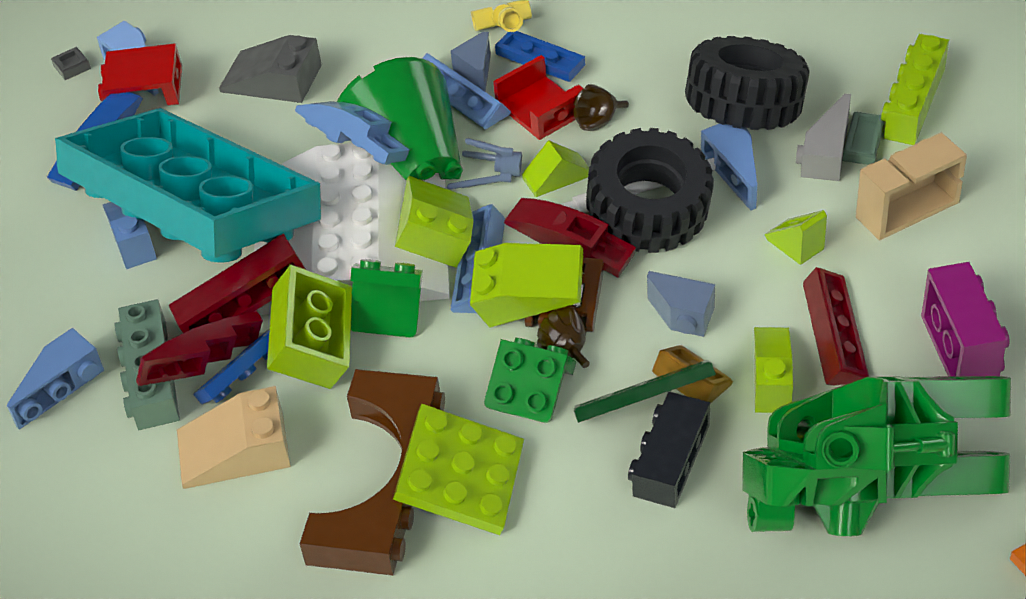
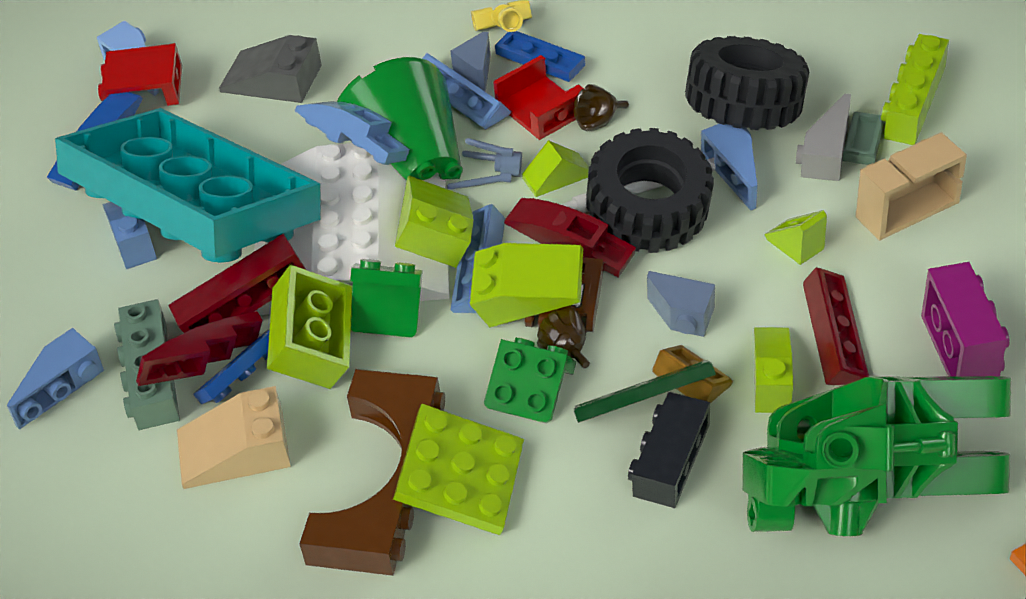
dark grey tile [51,47,91,80] -> none

